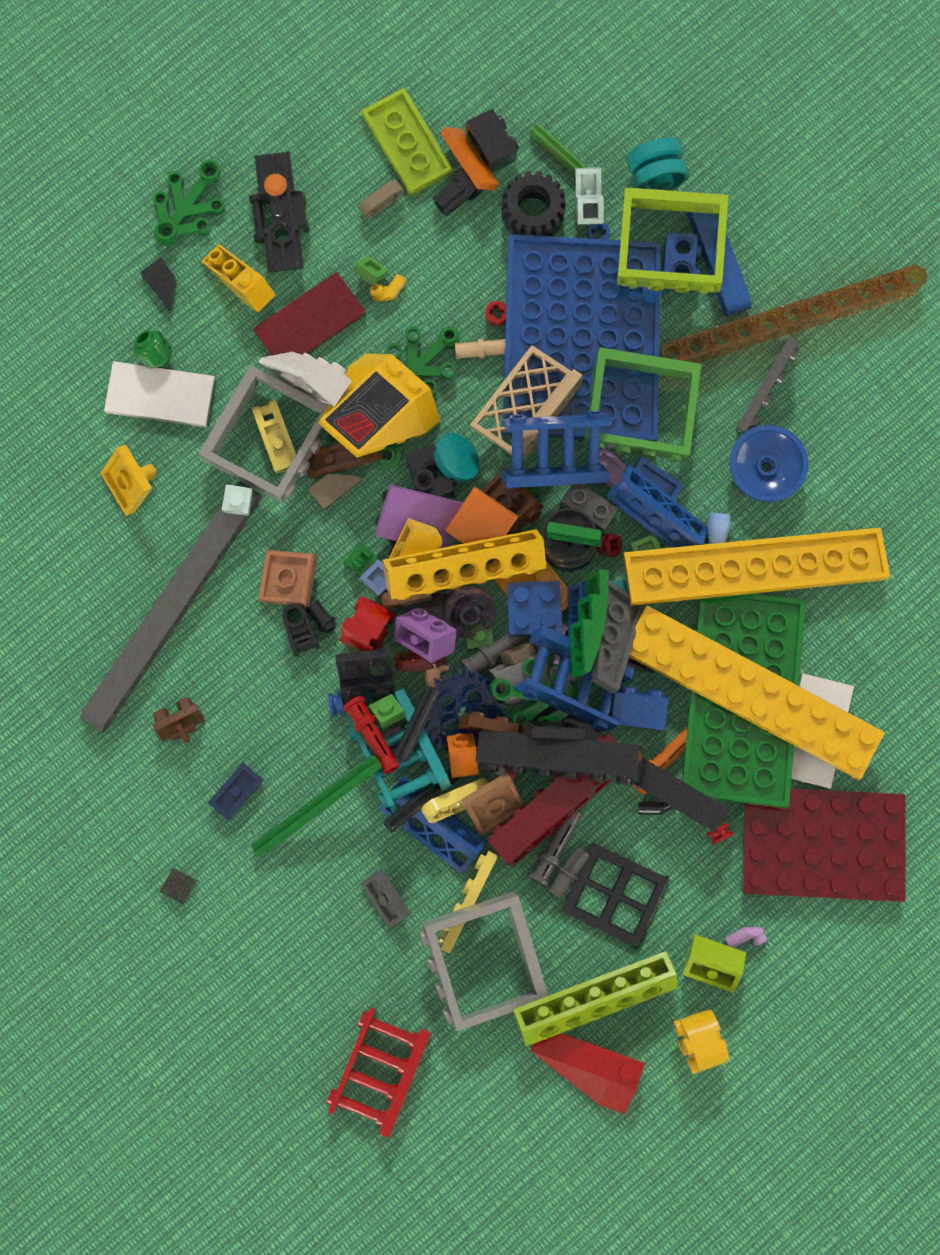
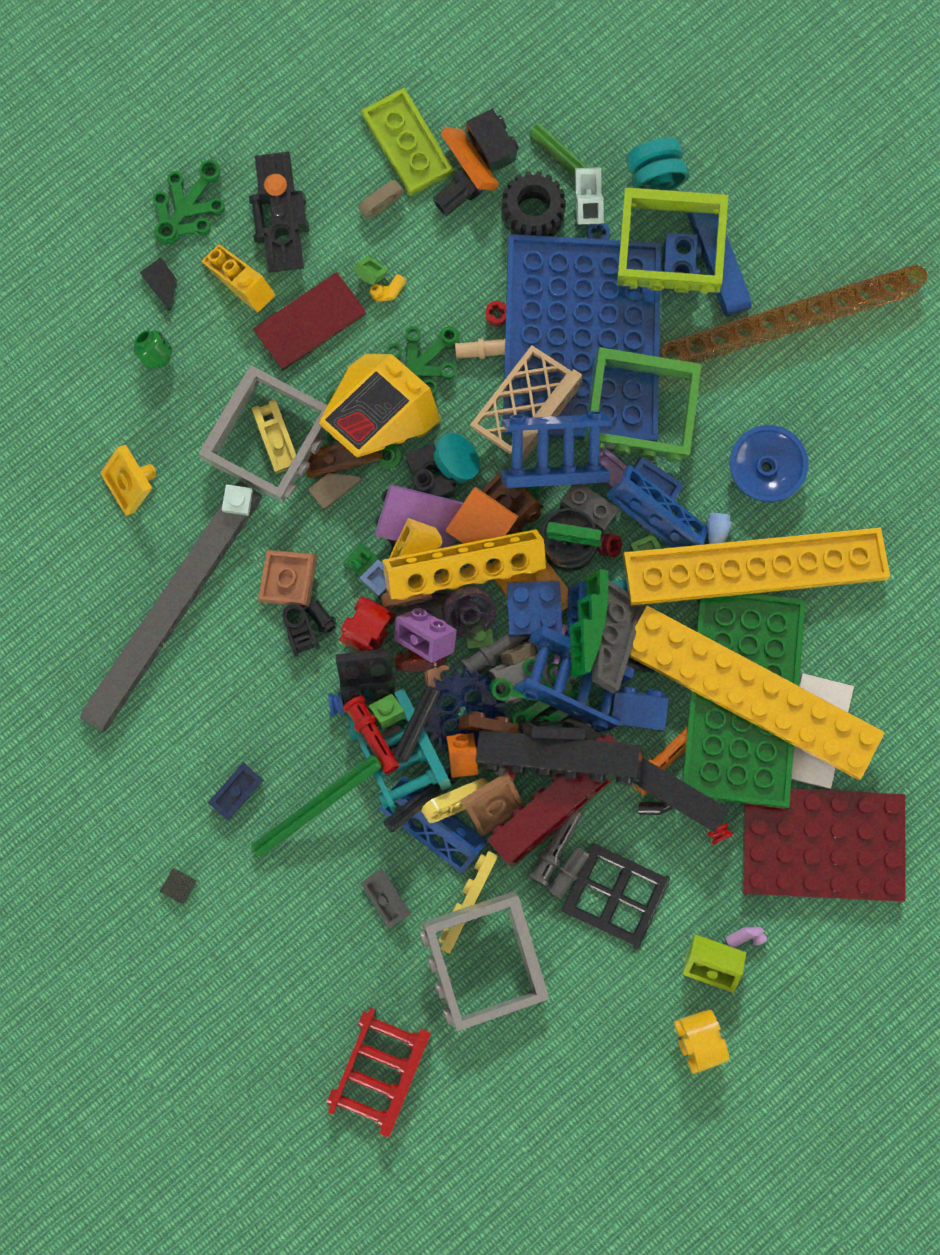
white tile [104,361,216,428] -> none
reddish brown hips [152,697,206,744] -> none
white slope [259,352,352,407] -> none
lime brick [513,951,678,1046] -> none
red wedge [531,1033,645,1114] -> none
dark grey wing [736,336,800,433] -> none

